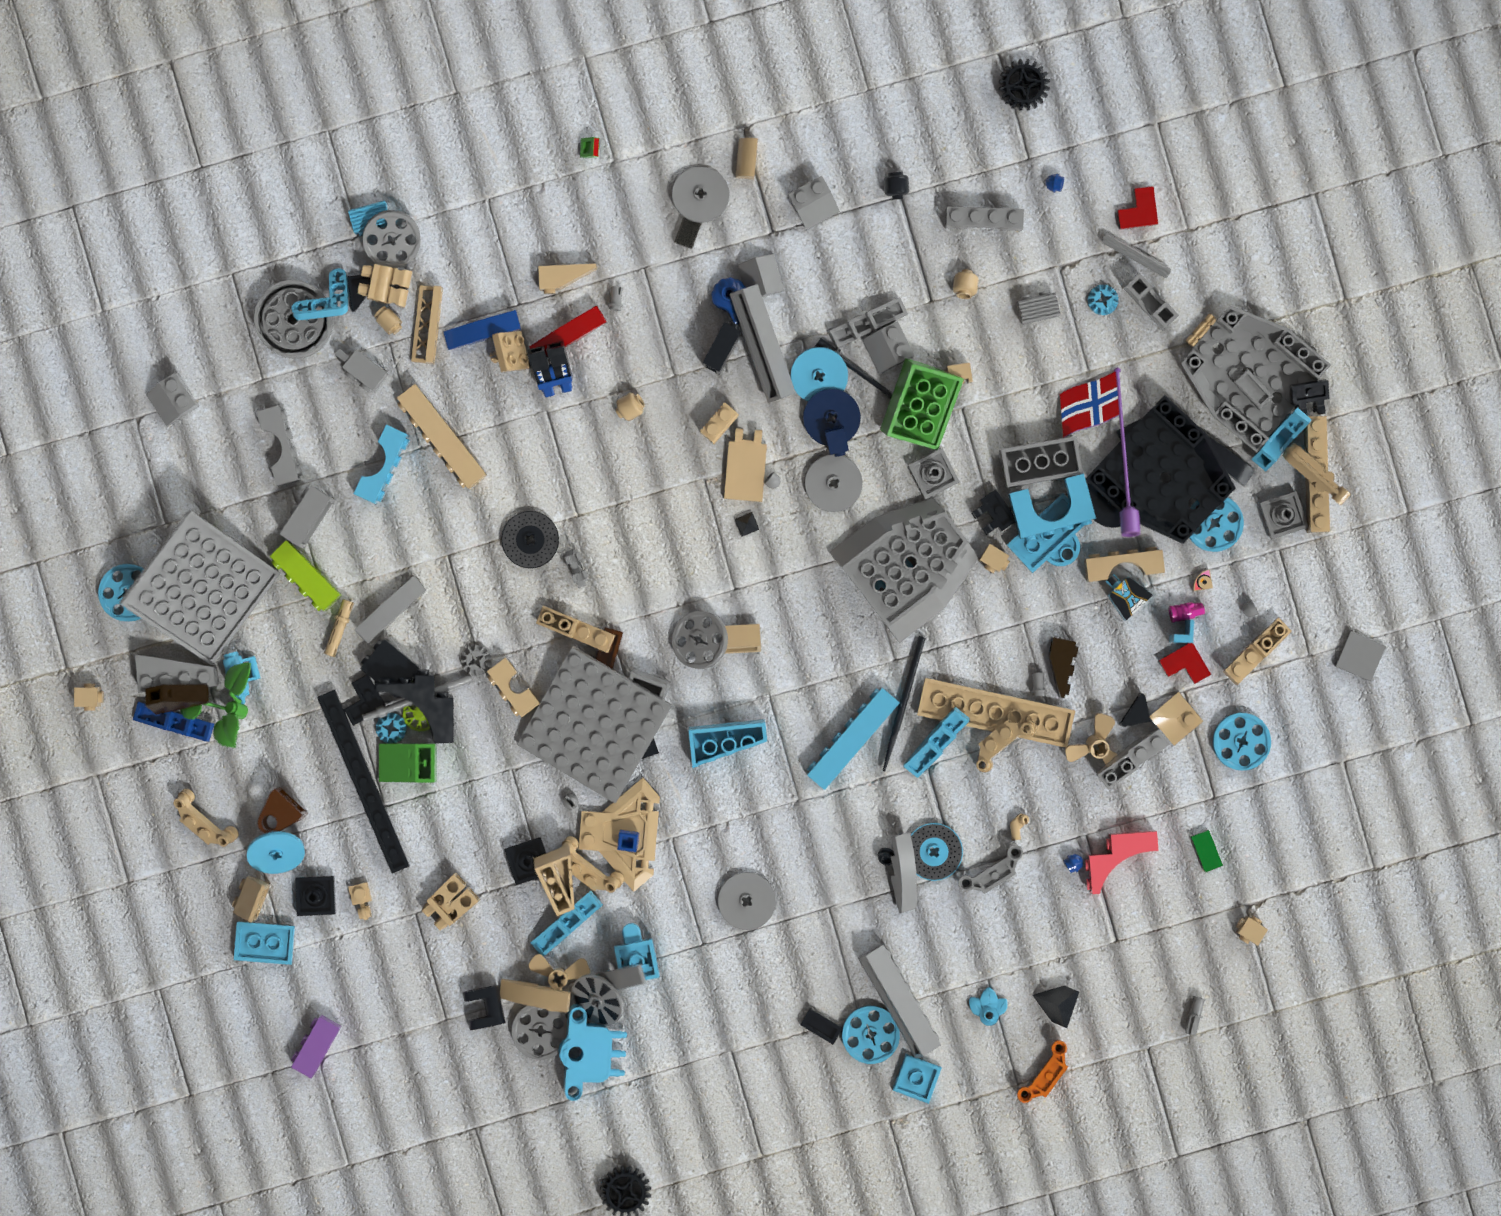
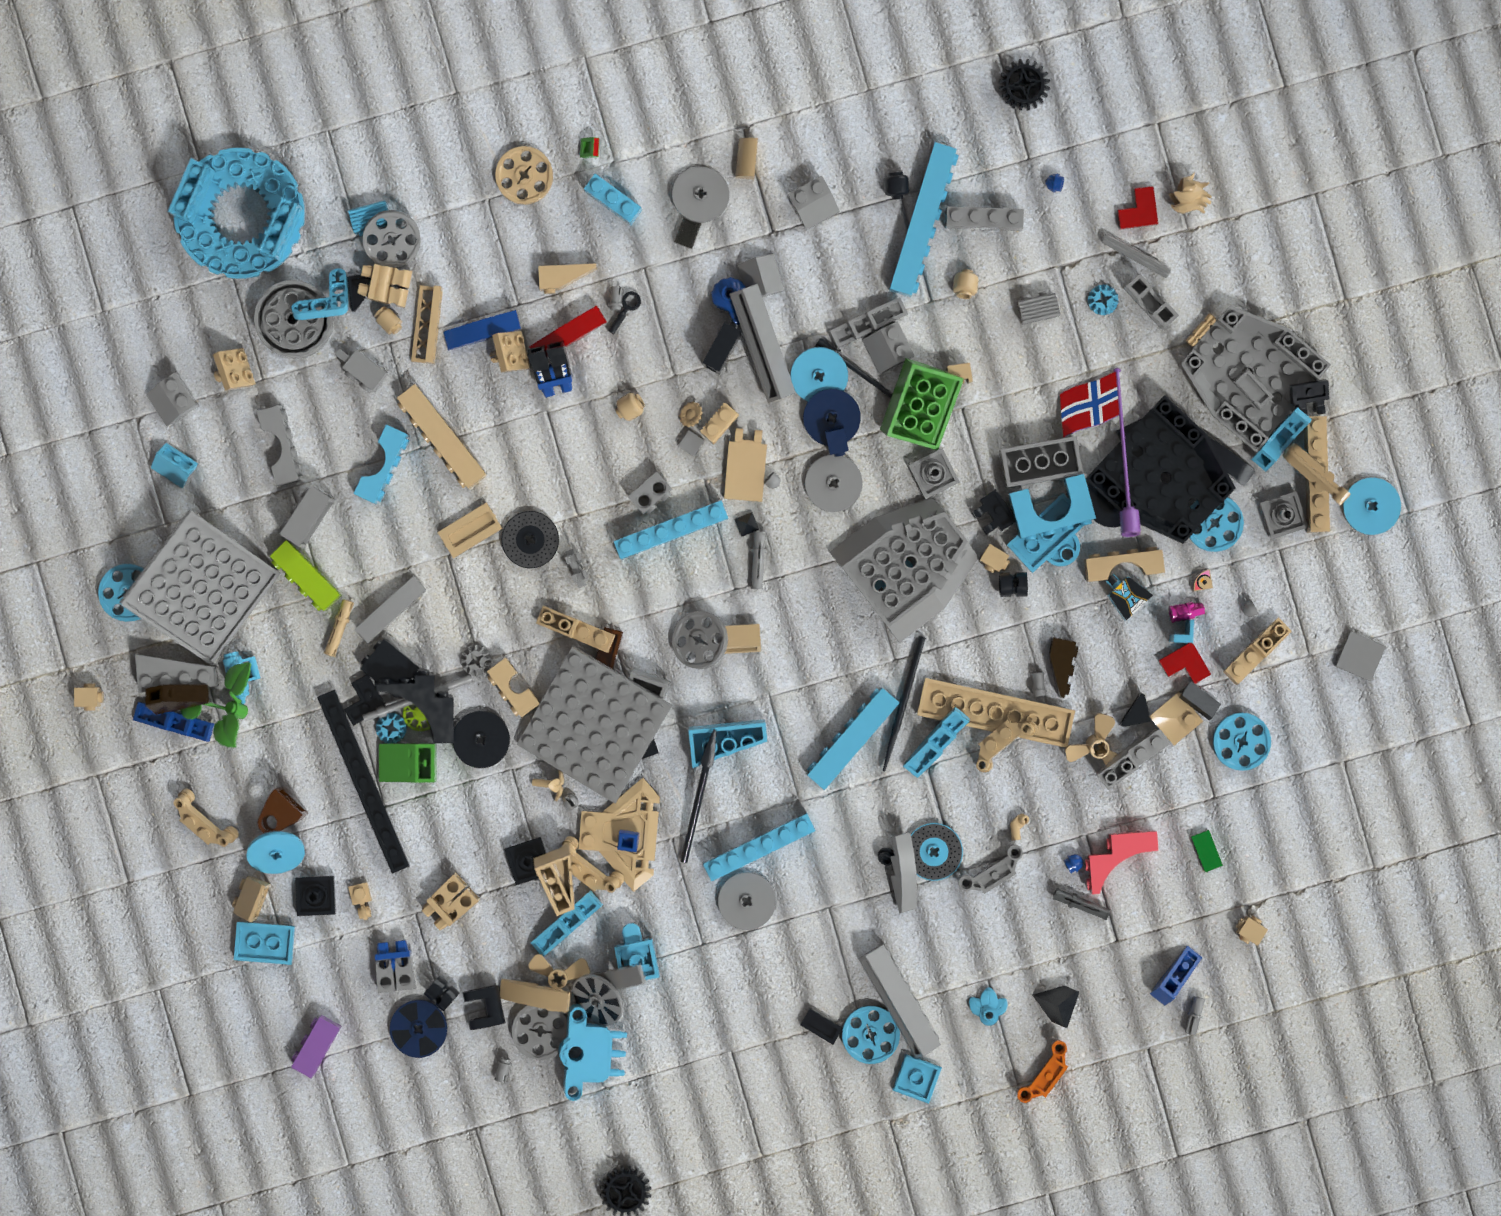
none -> medium azure panel [151,443,198,488]
none -> medium azure piece [168,148,305,279]
none -> tan plate [213,348,255,391]
none -> light grey hips [375,940,417,993]
none -> dark blue piece [390,1000,448,1058]
none -> black wheel [423,975,460,1012]
none -> tan piece [437,502,503,559]
none -> black piece [453,711,510,768]
none -> light grey pin [494,1057,512,1083]
none -> tan wedge [495,146,553,205]
none -> tan plant [532,770,564,802]
none -> medium azure brick [584,173,642,226]
none -> black piece [608,291,641,335]
none -> medium azure brick [614,500,728,560]
none -> light grey brick [628,471,672,515]
none -> light grey tile [678,430,705,457]
none -> tan piece [679,401,703,427]
none -> black piece [680,729,717,863]
none -> medium azure brick [703,813,815,882]
none -> light grey pin [751,531,767,590]
none -> medium azure brick [889,142,959,297]
none -> black wheel [999,572,1028,597]
none -> dark grey pin [1052,888,1111,920]
none -> blue slope [1150,946,1202,1006]
none -> tan hair [1168,173,1212,214]
none -> black tile [1179,681,1221,720]
none -> medium azure piece [1343,478,1401,535]

